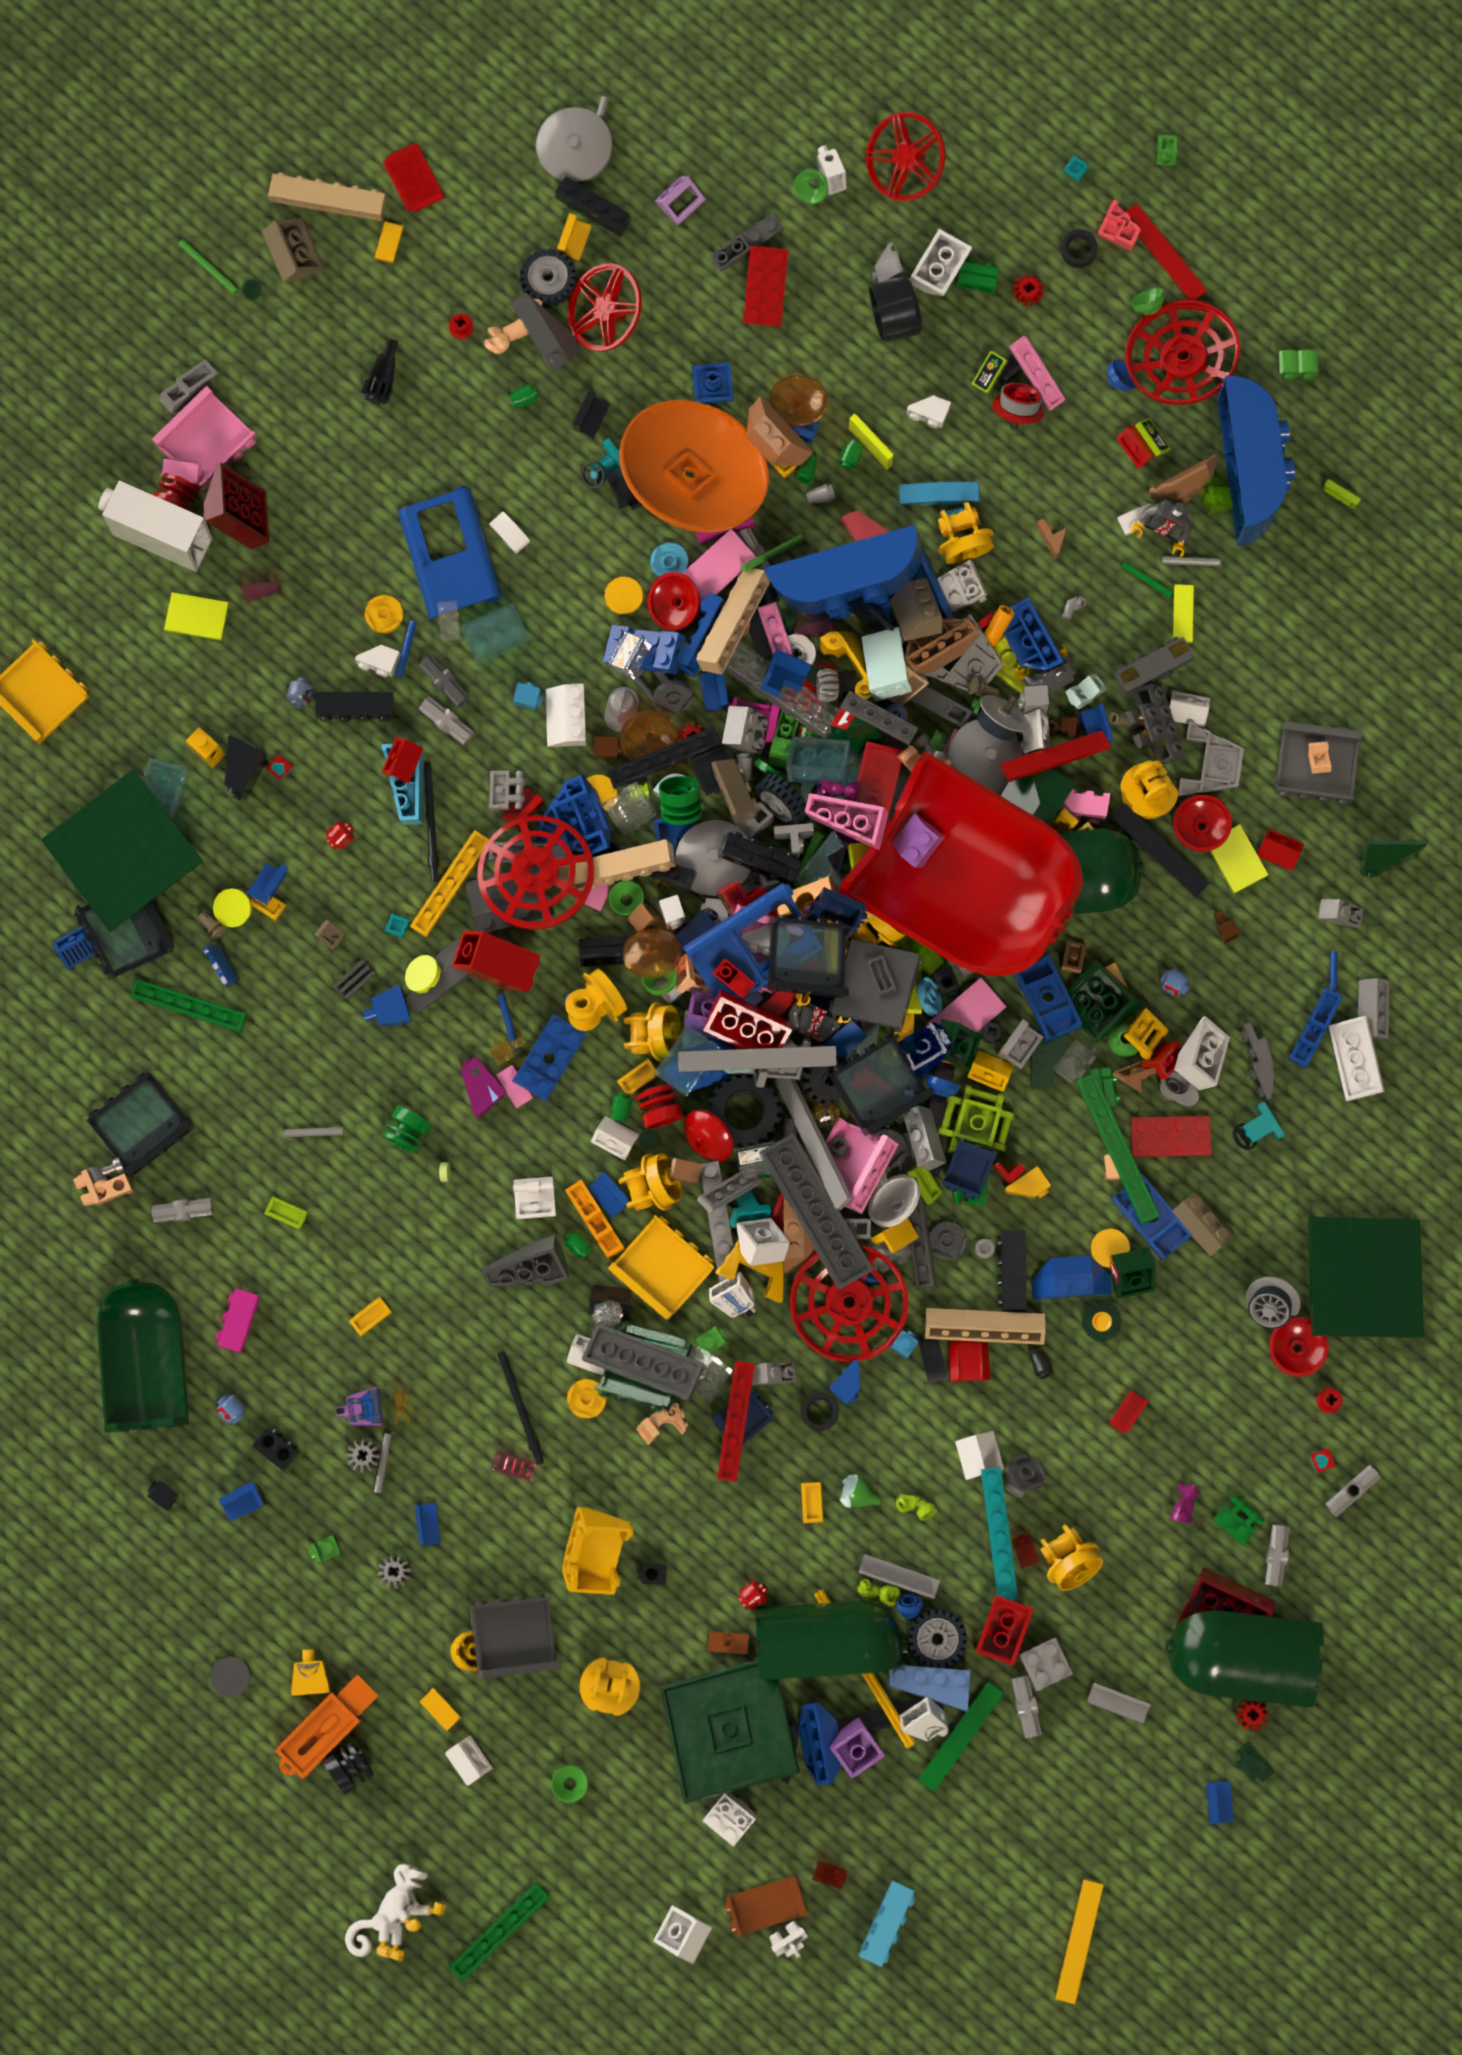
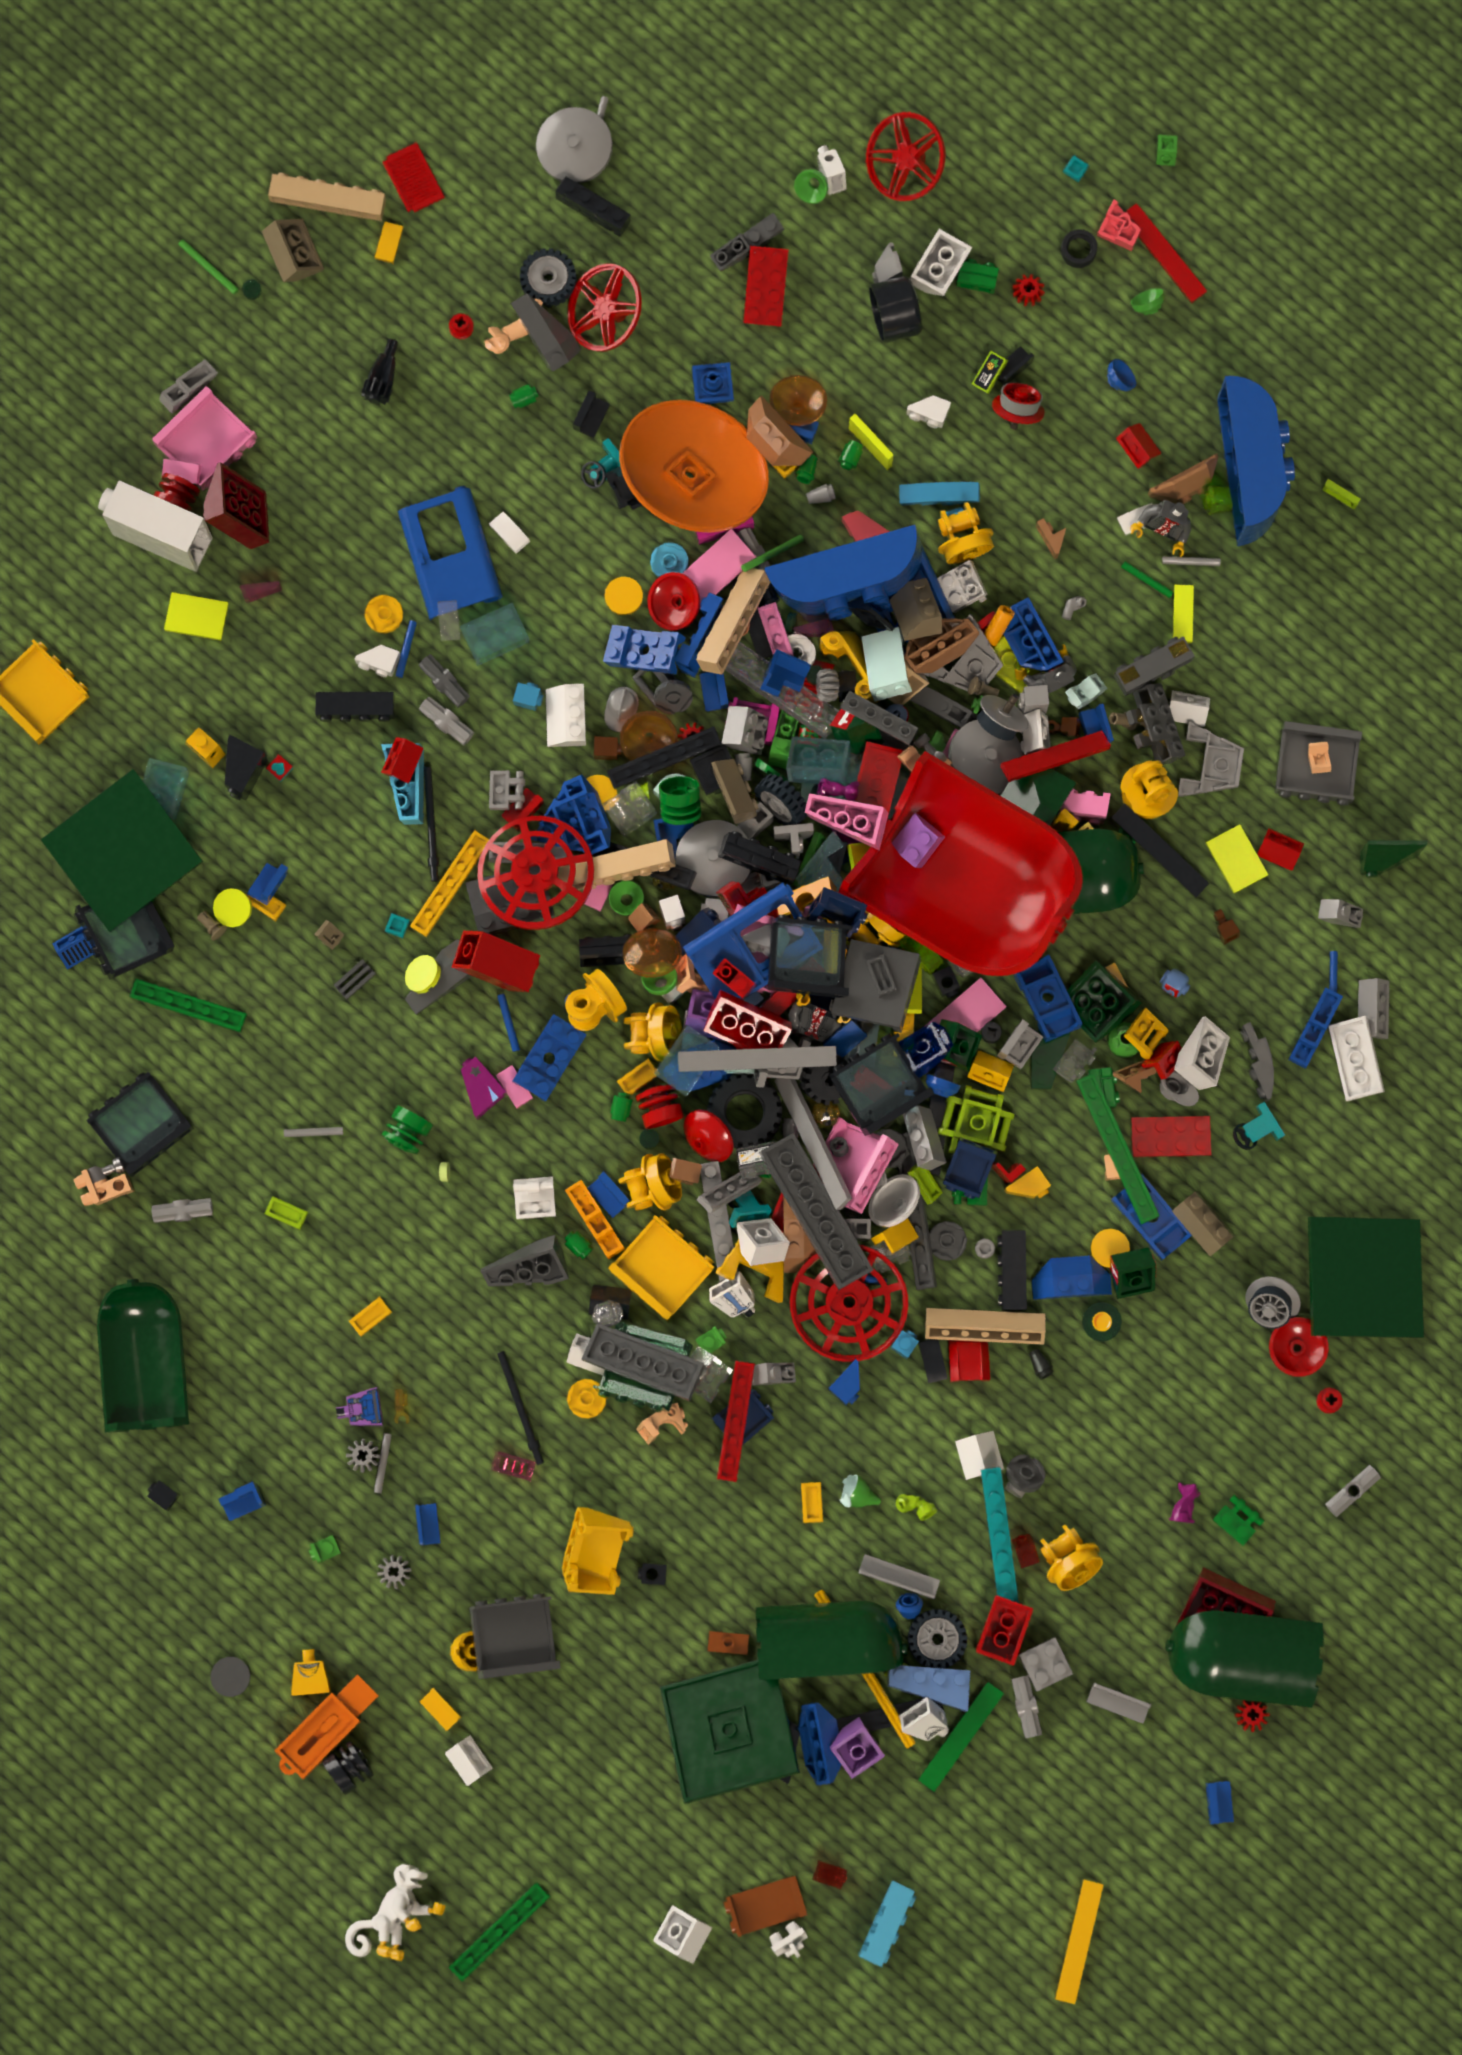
blue slope [202,945,240,987] -> none
dark pink brick [216,1289,260,1354] -> none
medium blue head [216,1395,246,1424] -> none
black brick [252,1427,299,1472] -> none
sand blue head [286,678,314,708] -> none
red head [326,821,355,850] -> none
blue torso [363,985,412,1027] -> none
clear yellow plate [489,1037,526,1066] -> none
bright green piece [551,1766,588,1803] -> none
yellow panel [557,213,591,261] -> none
yellow piece [580,1658,640,1716] -> none
white panel [591,1116,639,1161] -> none
brick [607,631,651,679] -> none
lavender tile [655,176,706,225] -> none
white plate [702,1792,758,1847] -> none
red head [738,1580,769,1610] -> none
black tyre [801,1393,839,1431] -> none
lime arm [857,1579,900,1606] -> none
medium azure tile [917,977,942,1016] -> none
bright pink tile [1009,336,1066,411] -> none
medium nougat slope [1061,940,1086,974] -> none
red panel [1108,1391,1149,1435] -> none
red dish [1125,300,1240,405] -> none
tile [1135,418,1171,457] -> none
red dish [1173,795,1232,852] -> none
clear green piece [1236,1741,1274,1782] -> none
light grey piece [1265,1525,1290,1587] -> none
bright green brick [1278,350,1318,380] -> none
red tile [1309,1448,1336,1473] -> none

